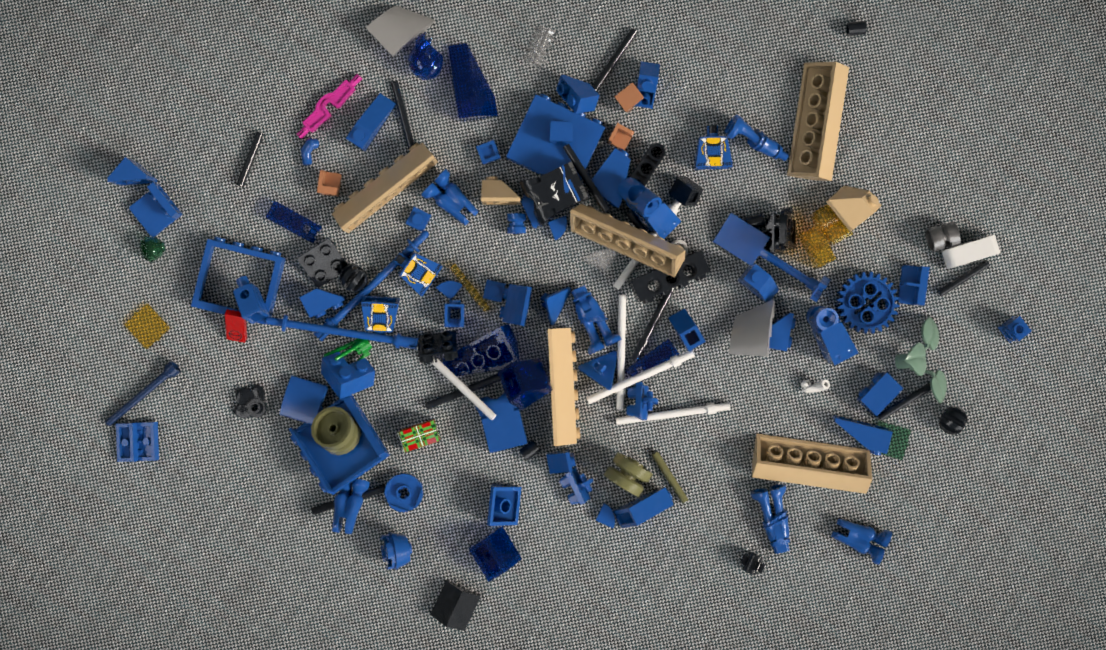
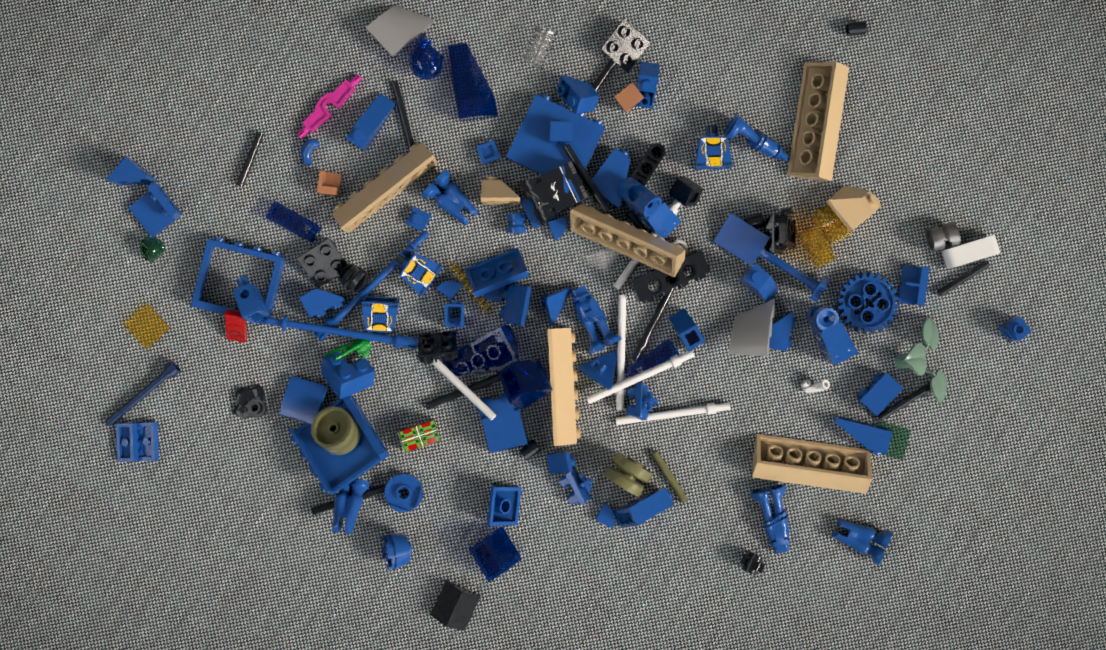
nougat panel [608,123,634,151] -> none
black piece [939,406,968,435] -> none
none -> blue plate [465,247,529,298]
none -> hinge [600,18,651,73]

